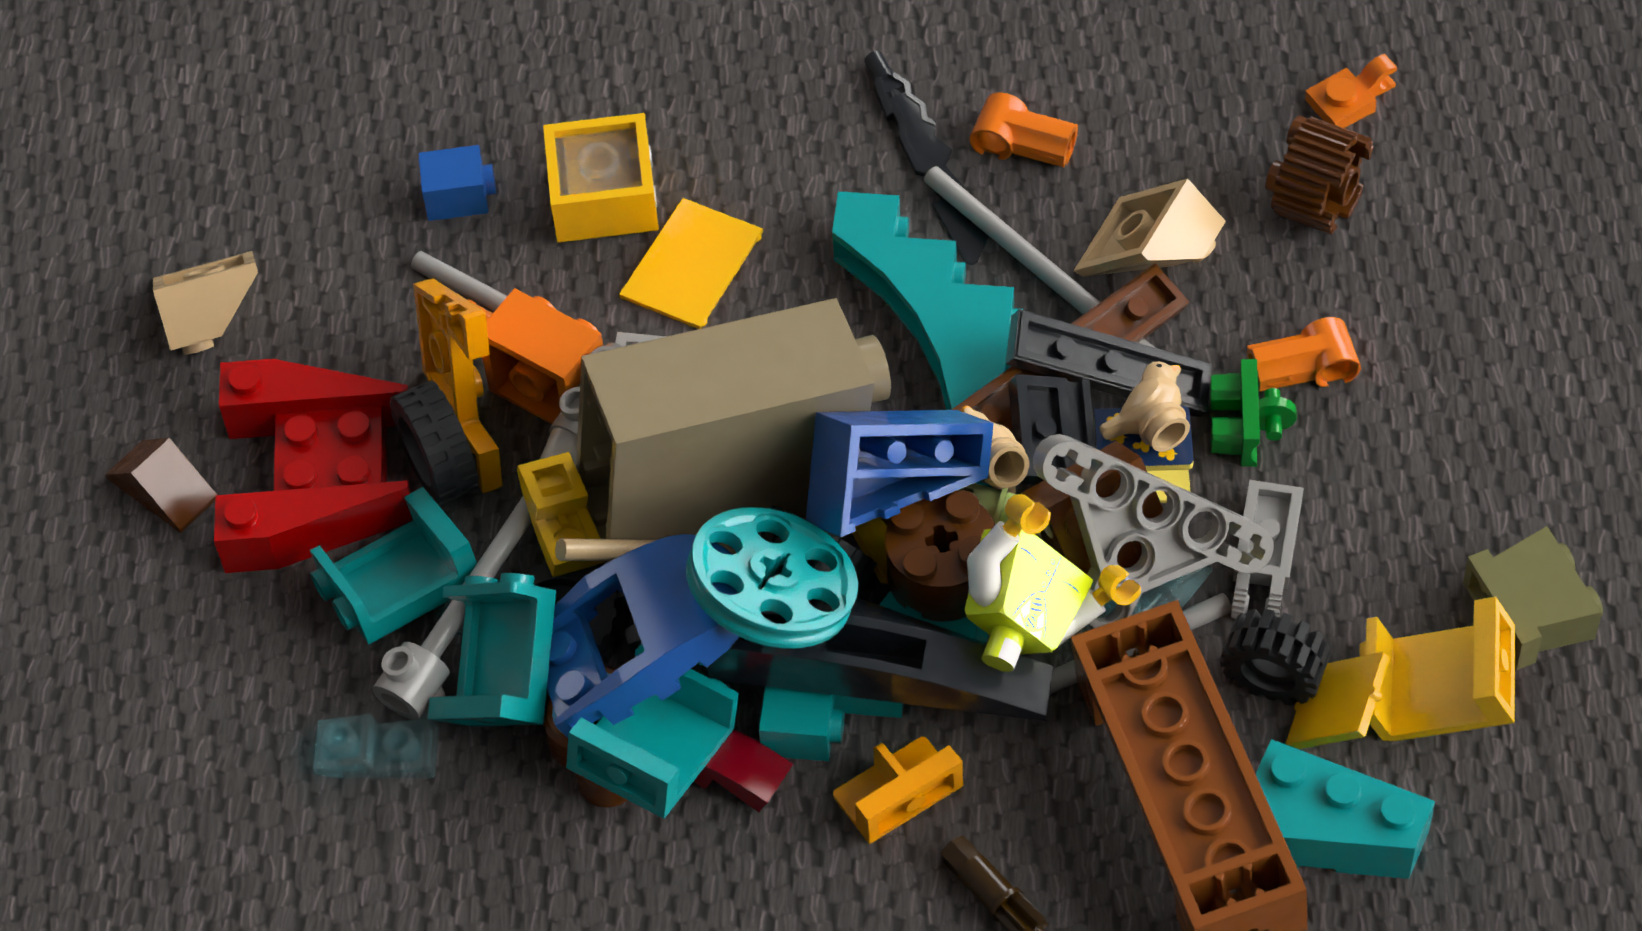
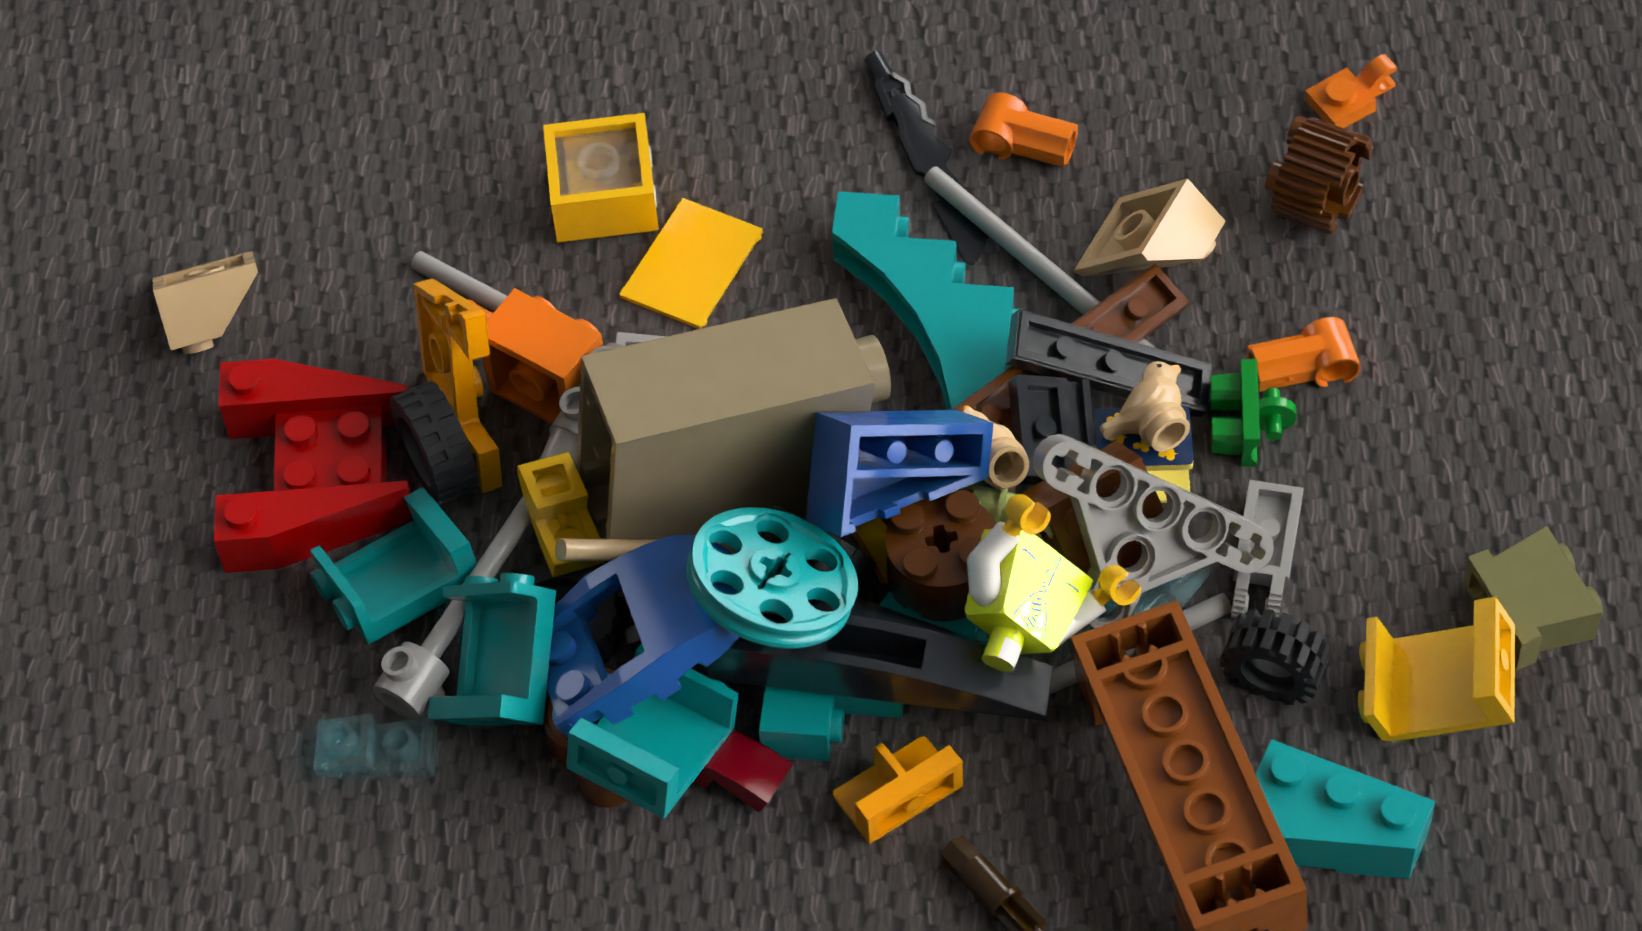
slope [105,438,217,533] -> none
blue brick [419,145,497,221] -> none
yellow piece [1286,652,1390,749] -> none

